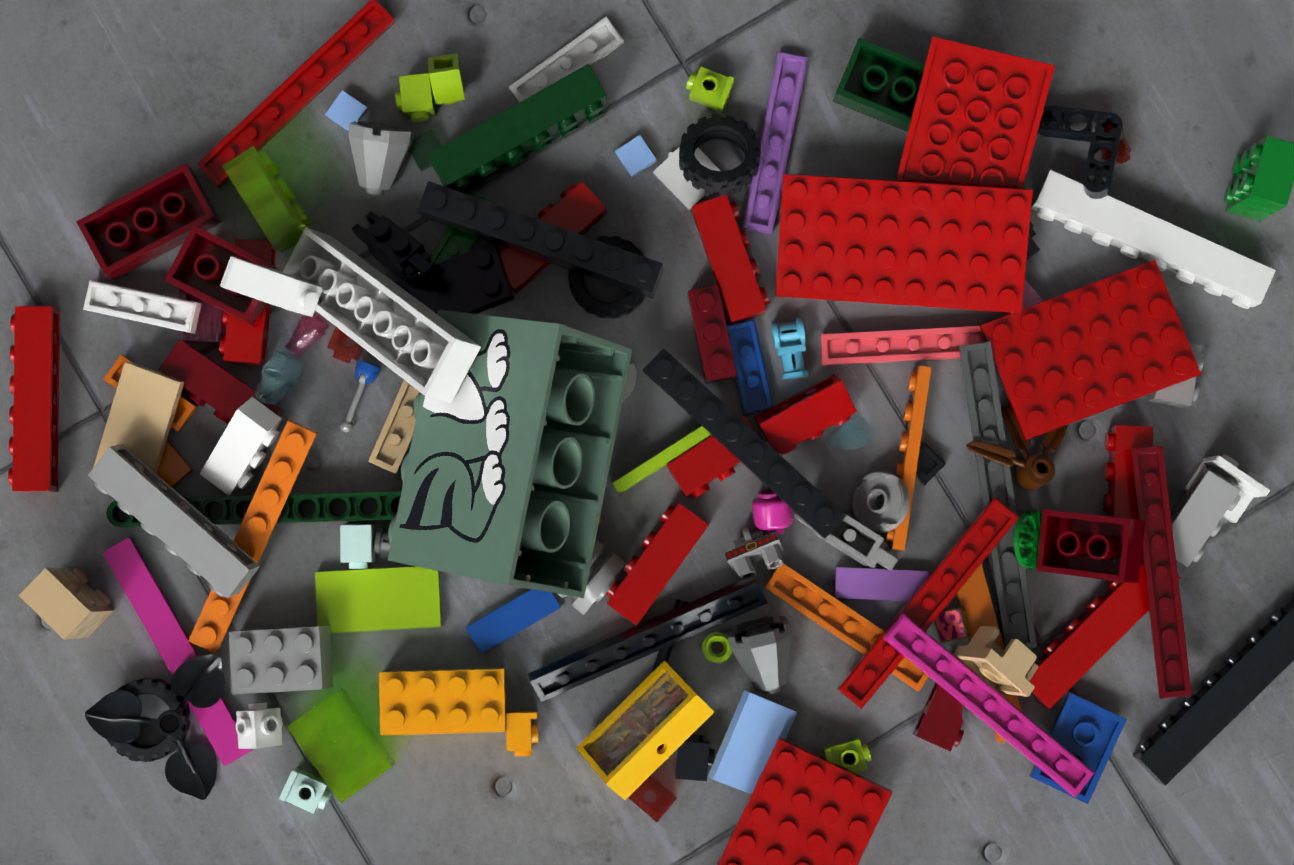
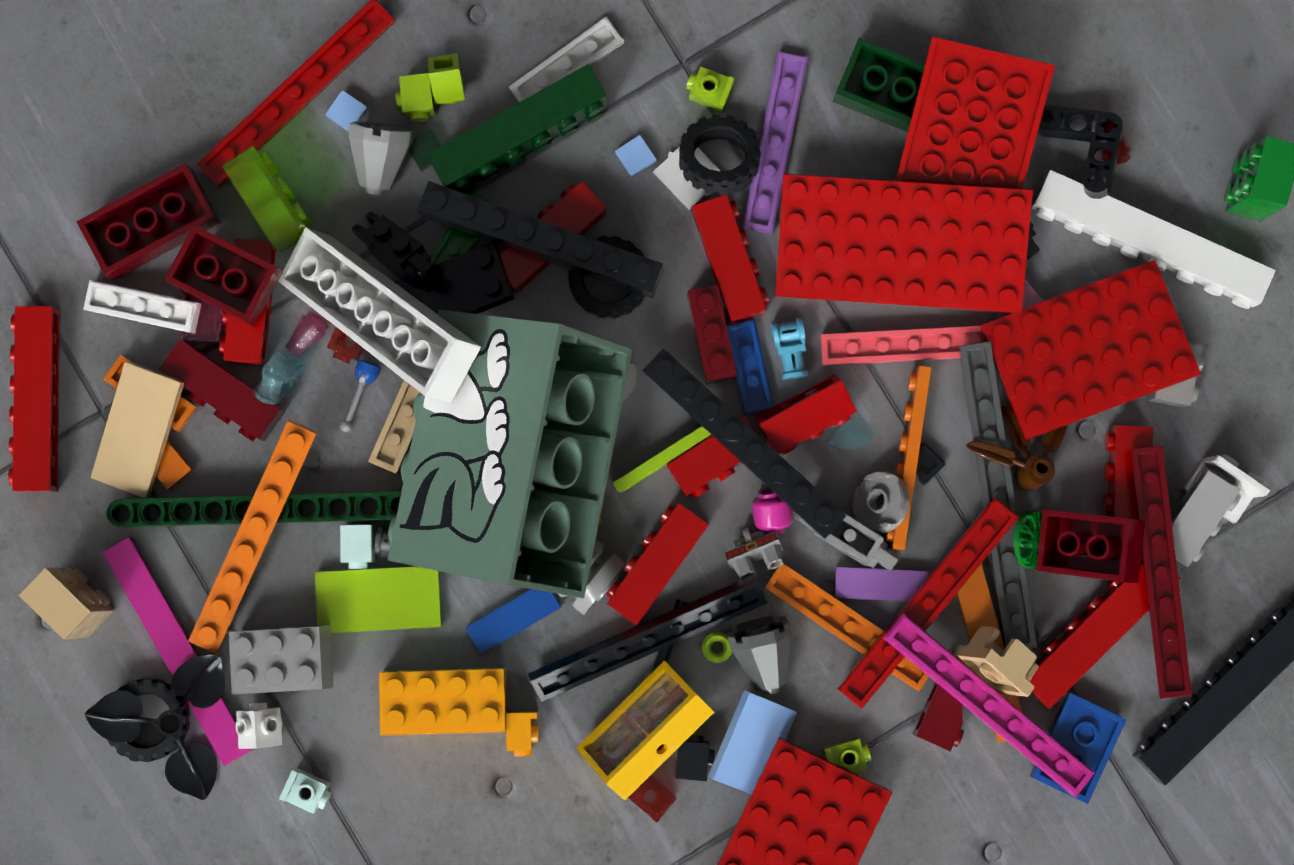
light grey brick [88,444,261,598] -> none
white brick [200,397,282,496] -> none
white slope [220,256,323,317] -> none
clear neon green brick [287,688,396,803] -> none
tile [934,606,972,644] -> none

